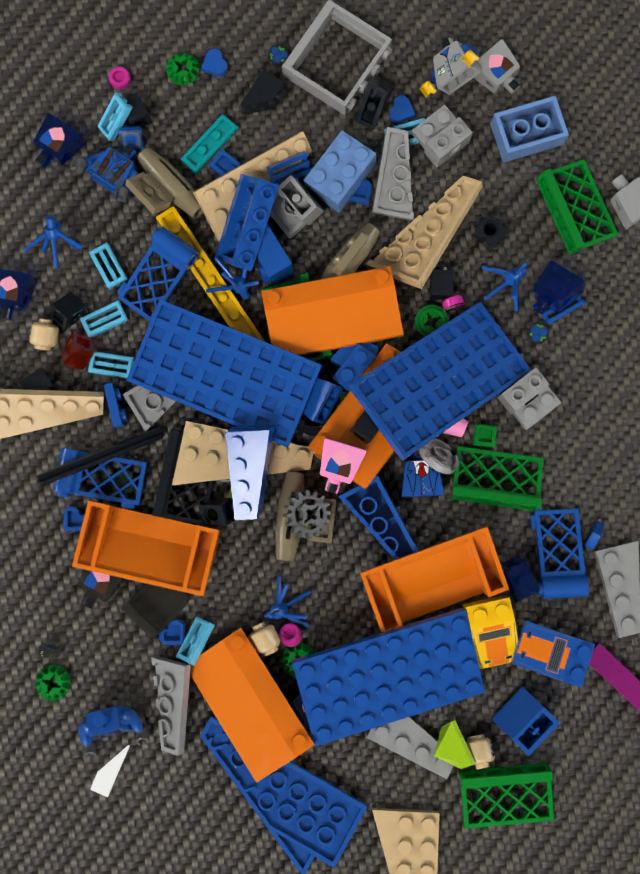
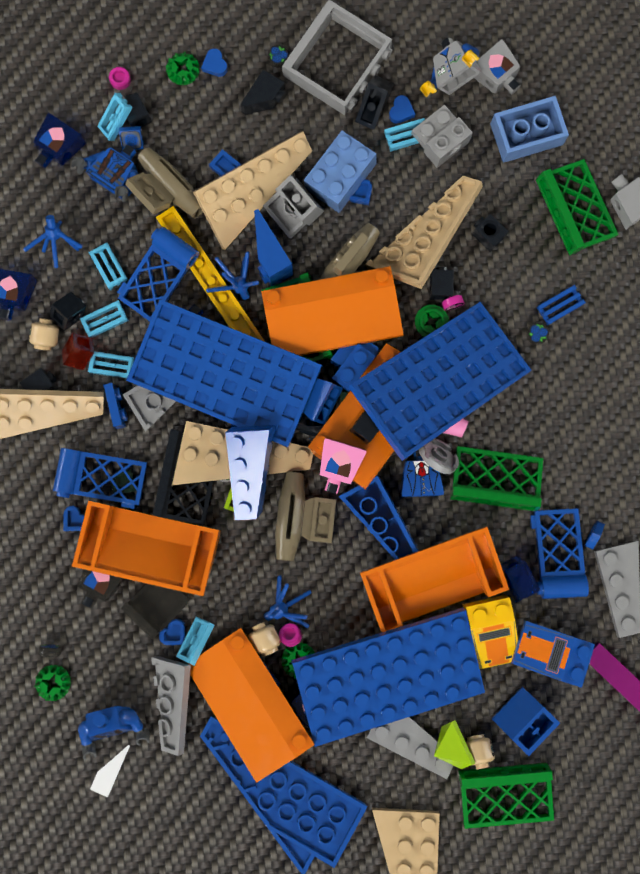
black axle [37,427,163,486] -> none
teal tile [180,114,239,175] -> none
black brick [200,498,235,526] -> none
blue fence [215,174,279,271] -> none
blue tile [267,151,311,186] -> none
dark grey gear [283,490,331,539] -> none
light grey wing [372,127,414,221] -> none
green tile [472,424,497,448] -> none
blue plant [481,262,527,312] -> none
light grey brick [497,368,561,430] -> none
clear blue torso [533,260,585,314] -> none

